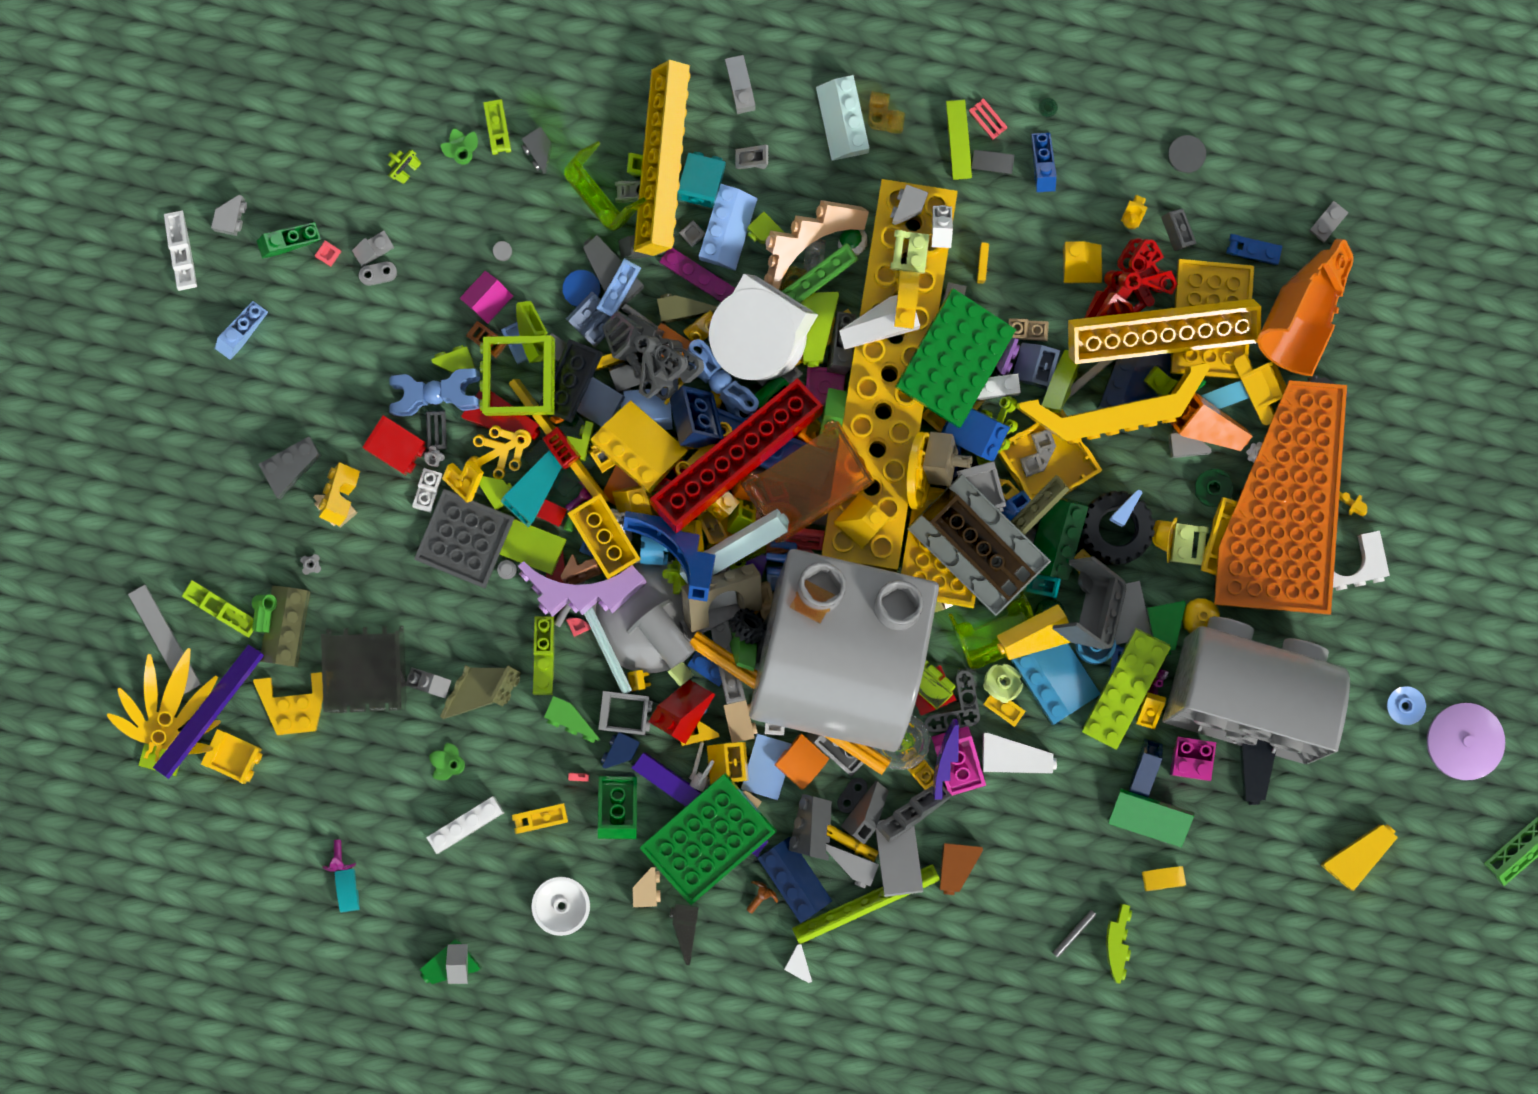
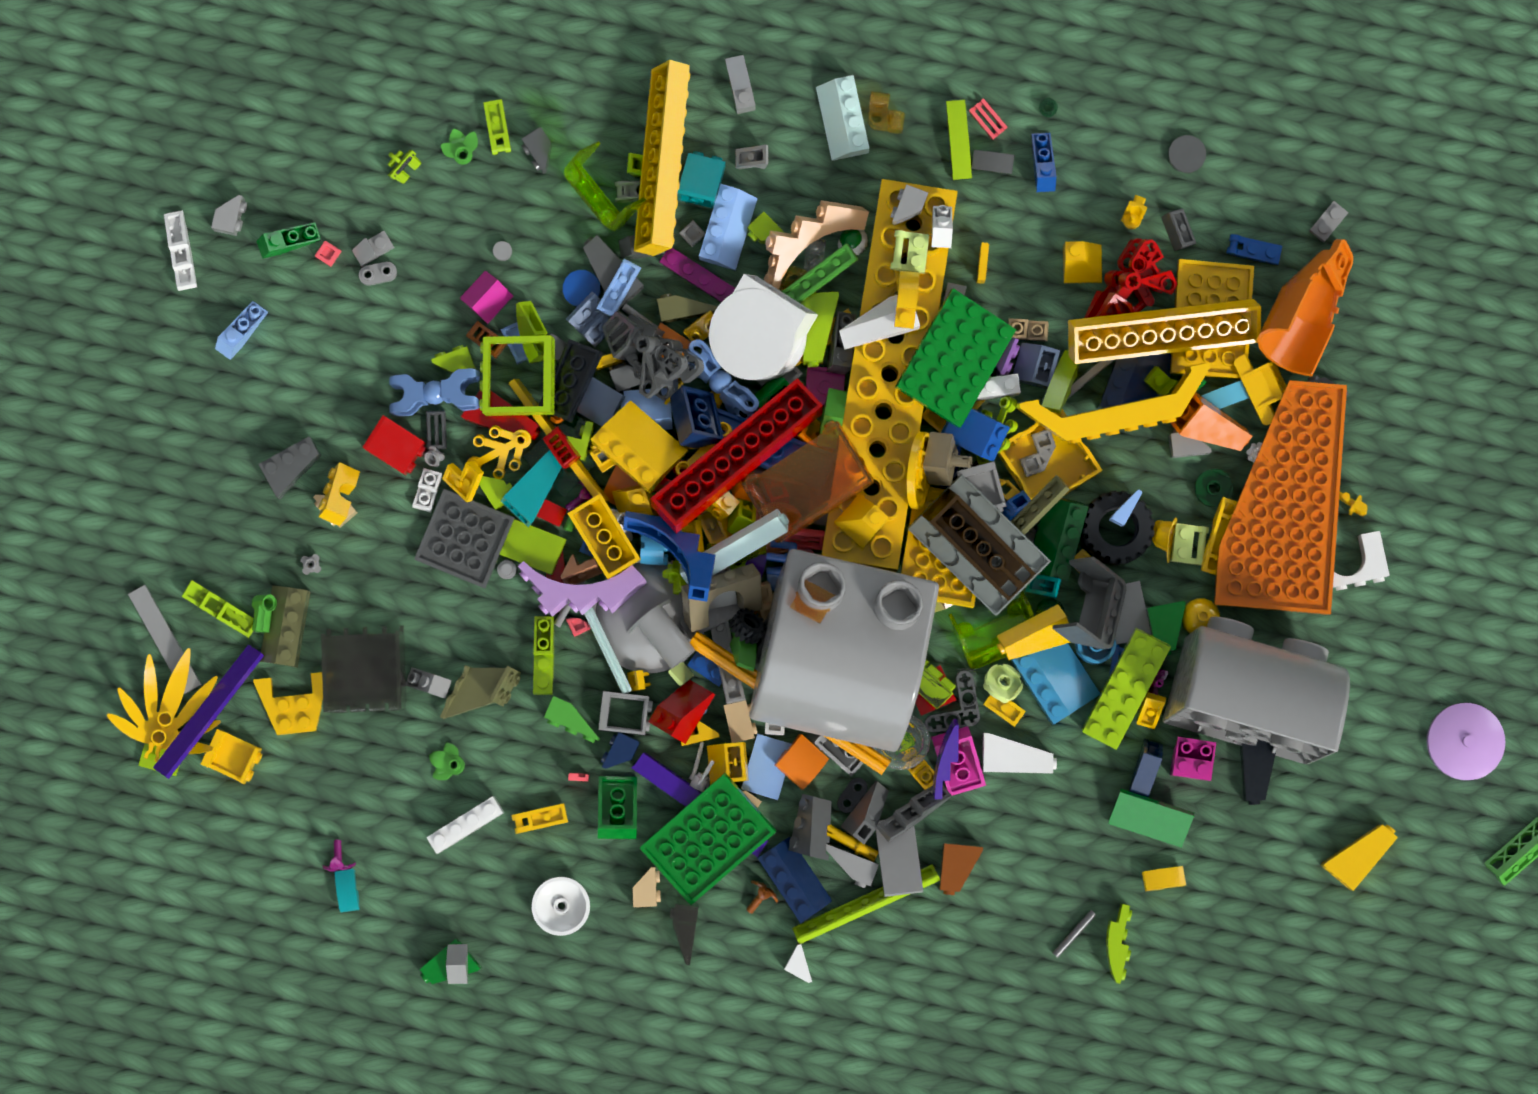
light blue dish [1387,687,1426,725] -> none

